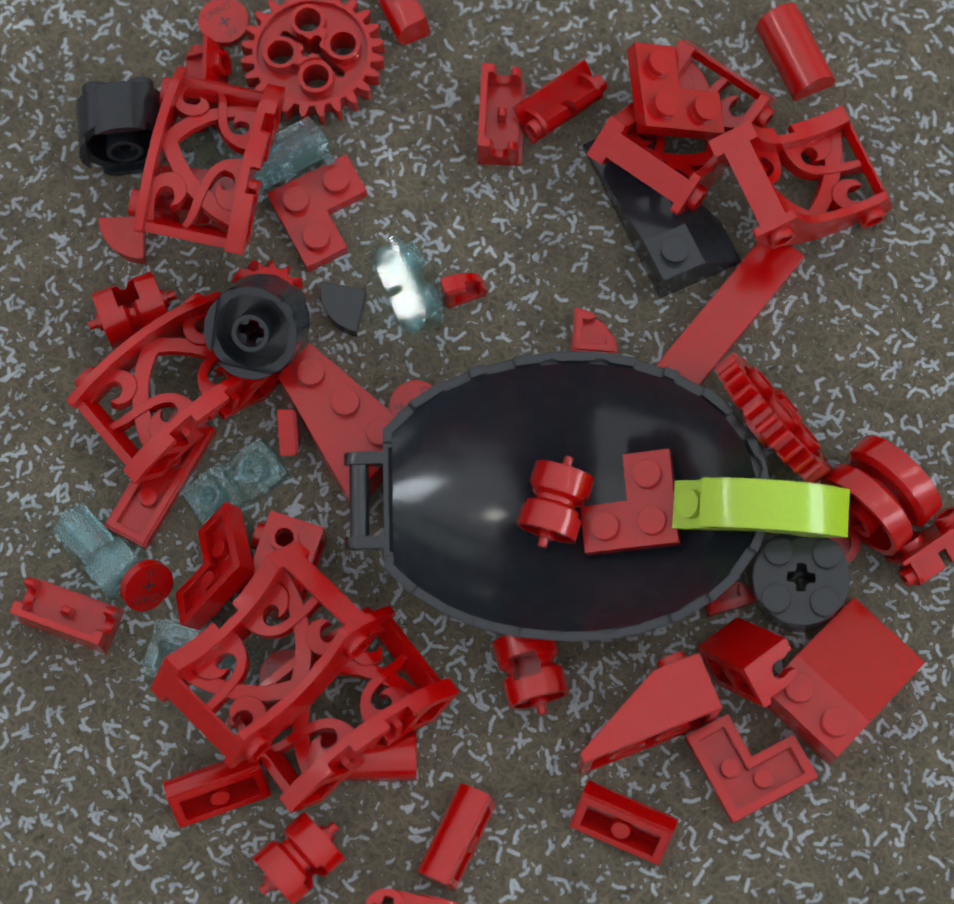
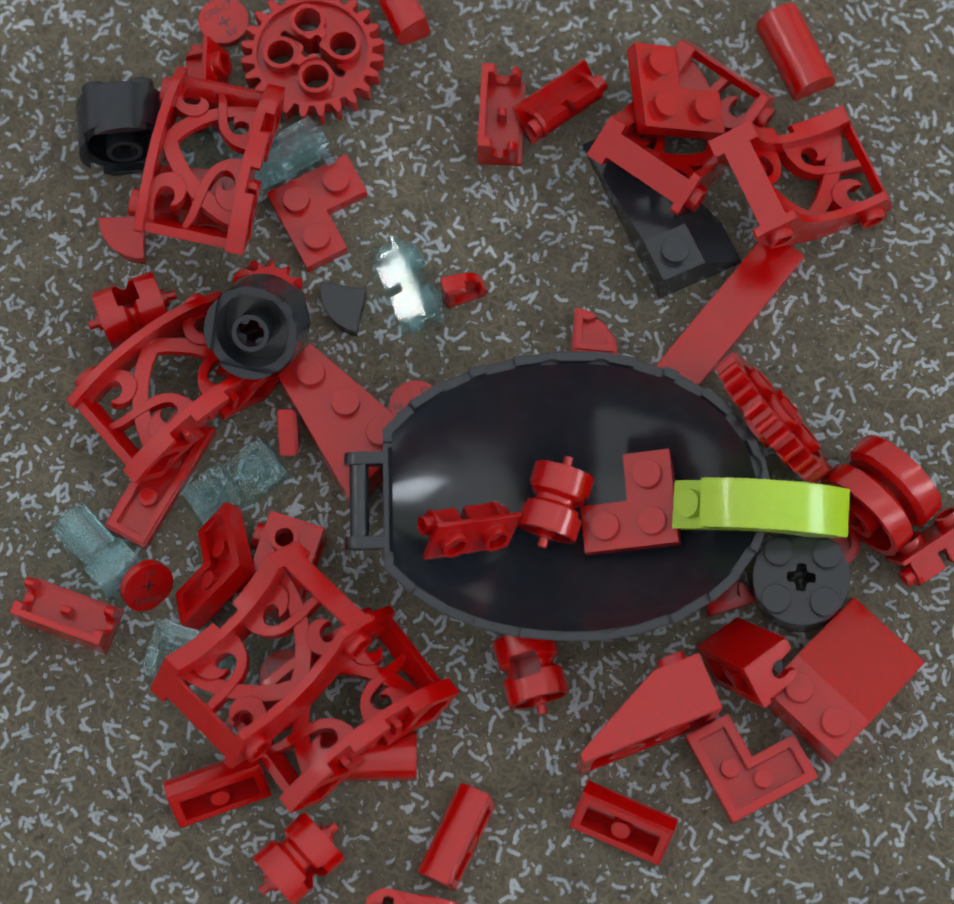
none -> red hinge [417,501,522,560]

